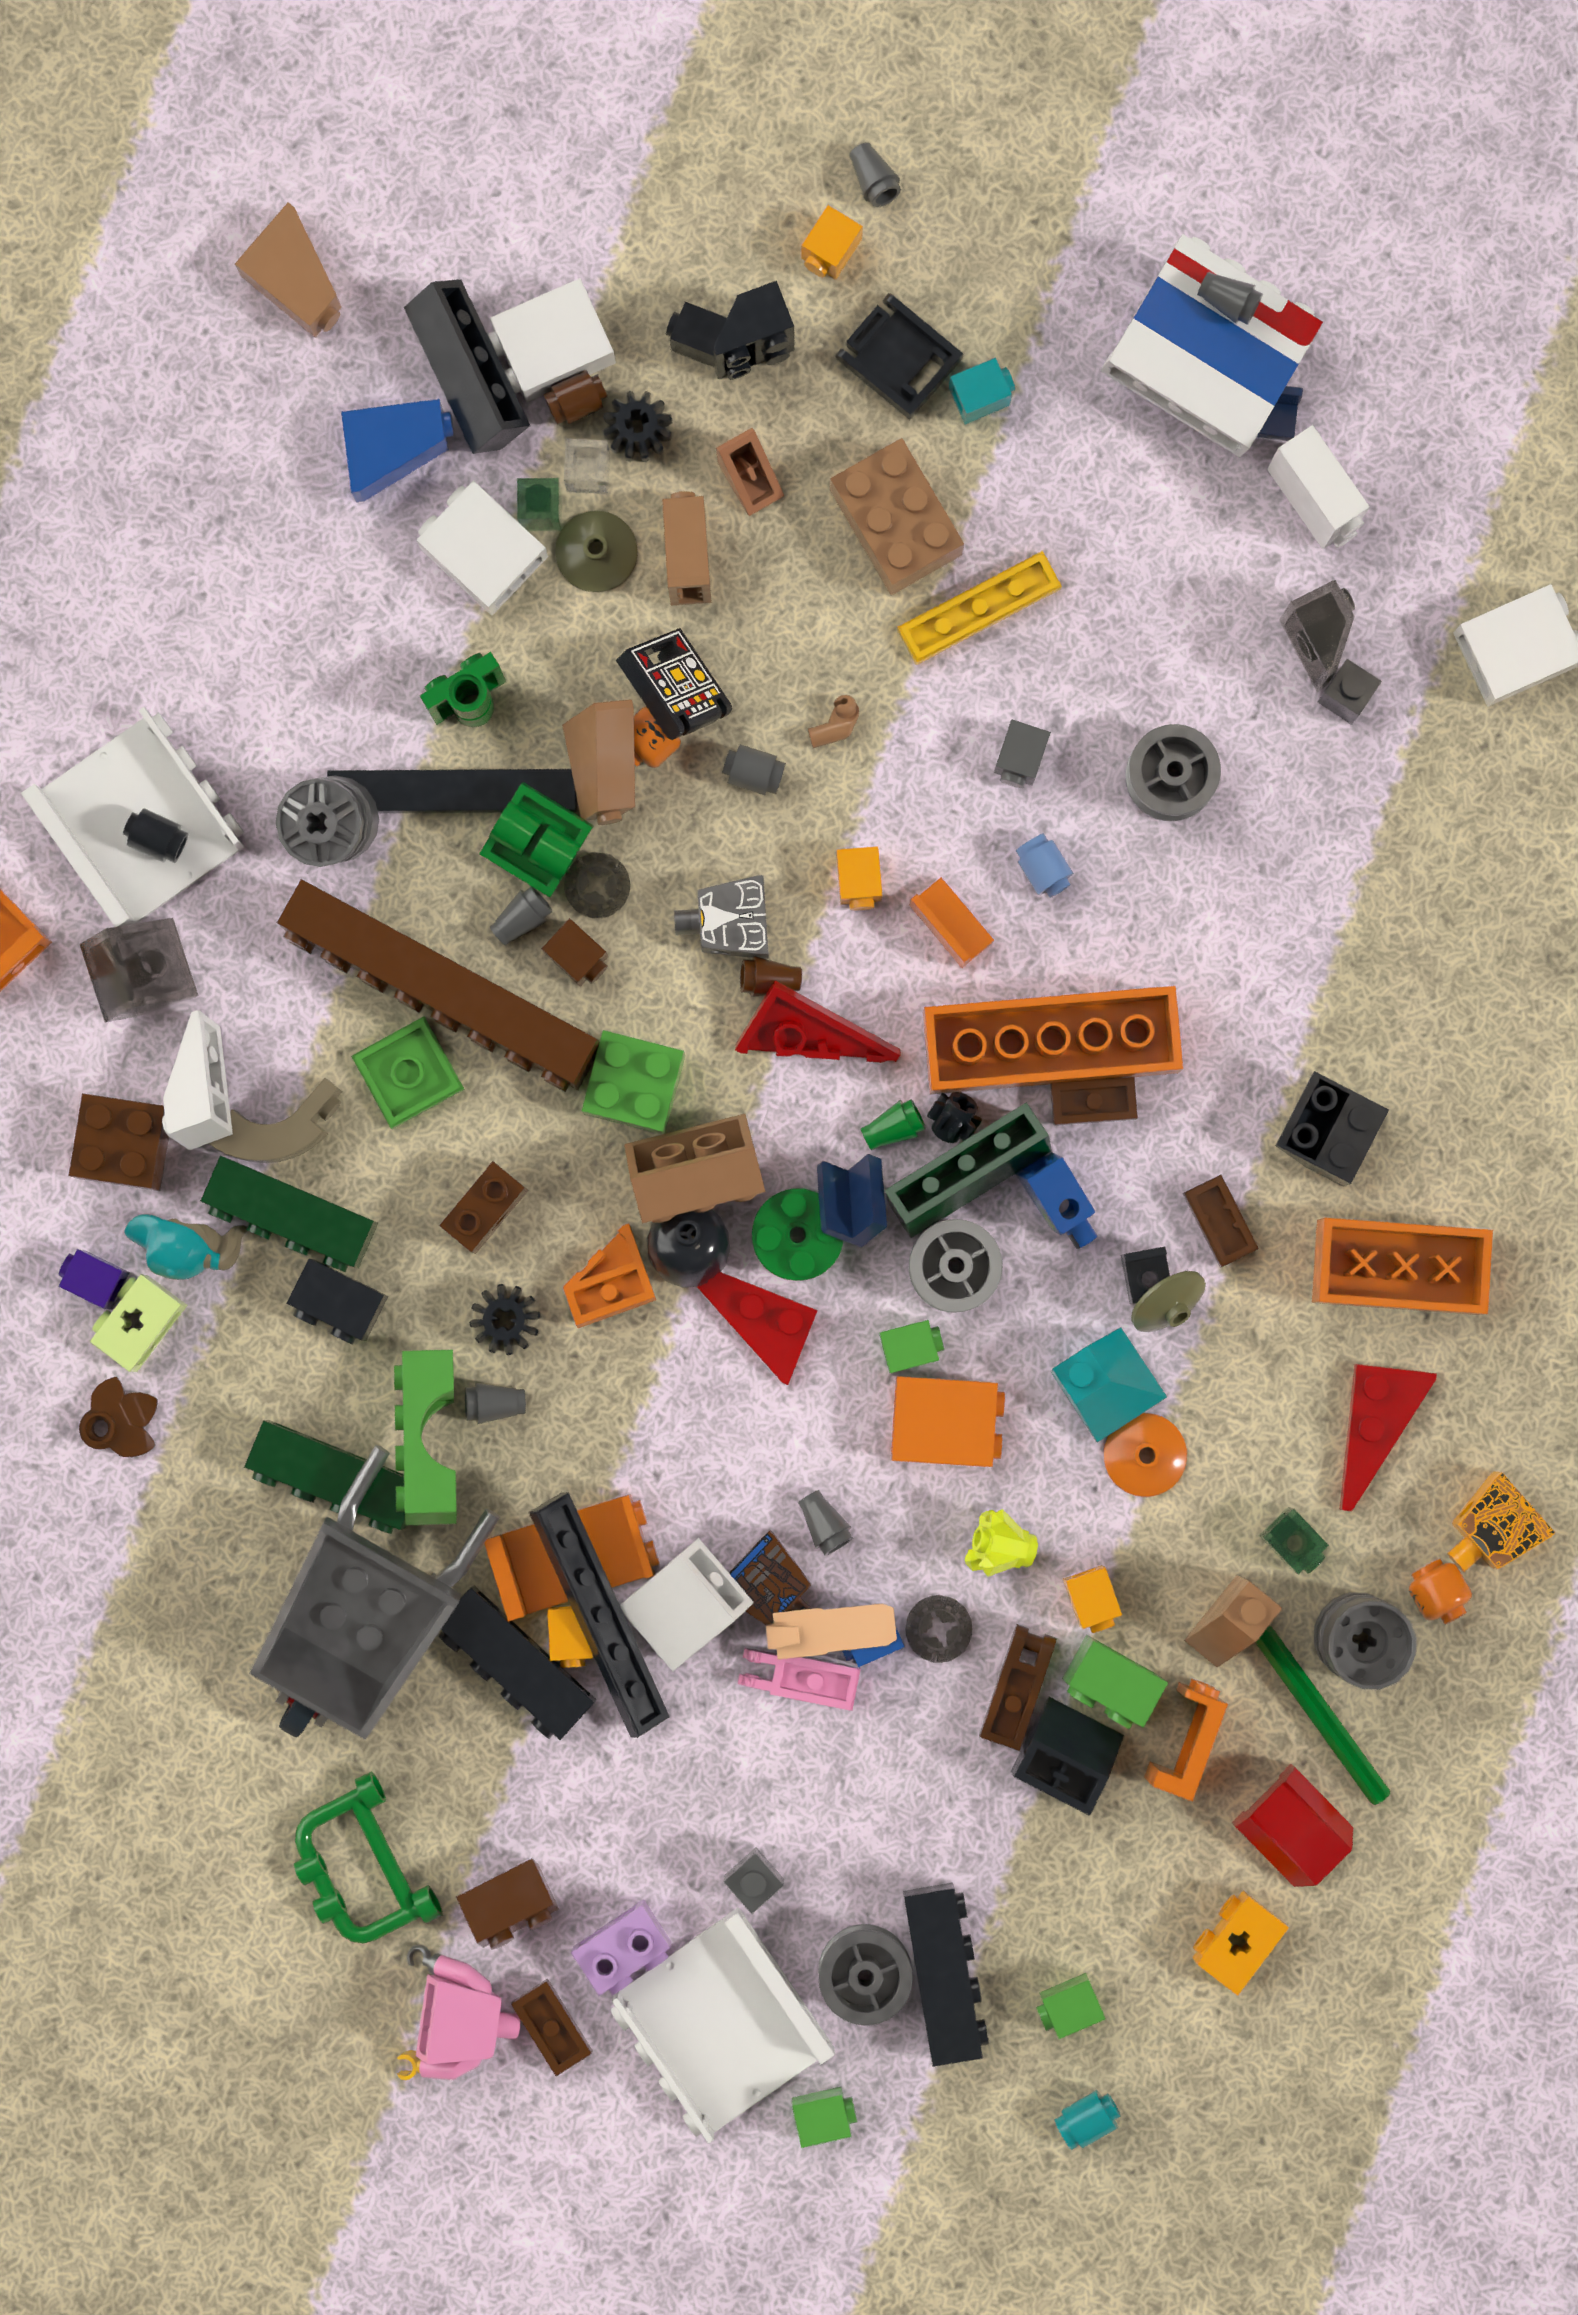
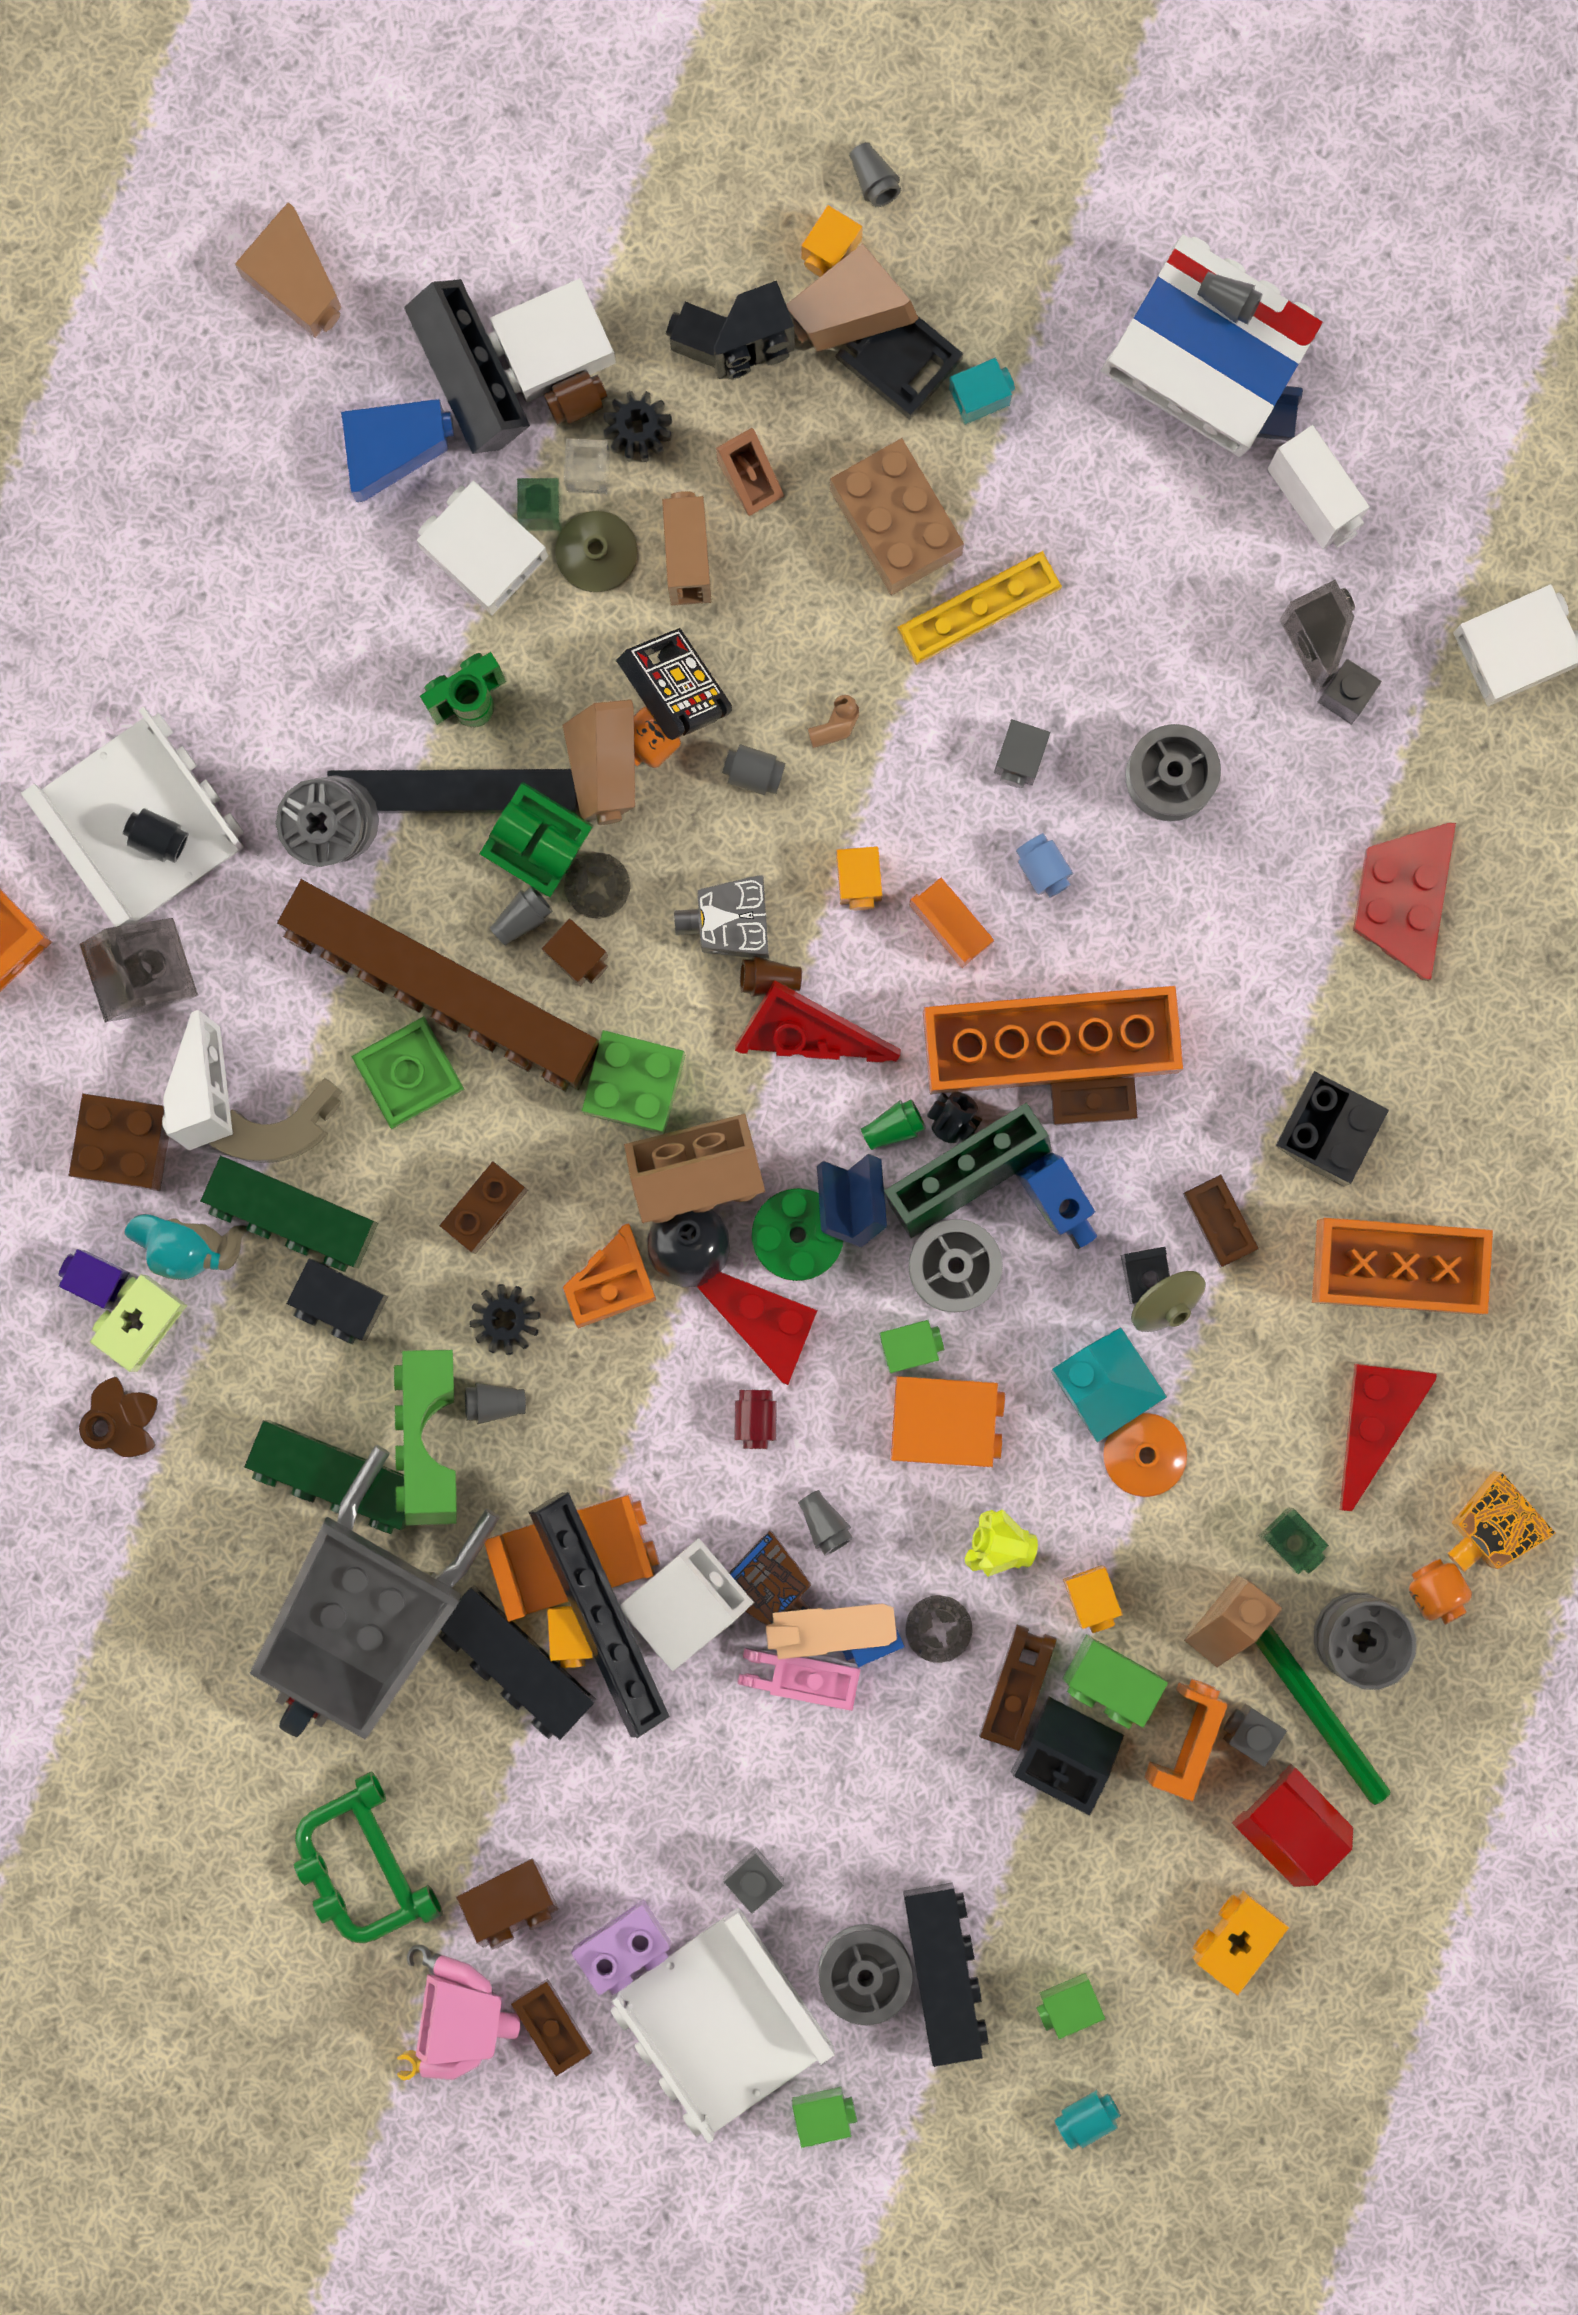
none -> dark red brick [734,1390,777,1449]
none -> medium nougat slope [786,243,919,352]
none -> dark grey brick [1223,1704,1287,1767]
none -> wing [1353,822,1456,981]

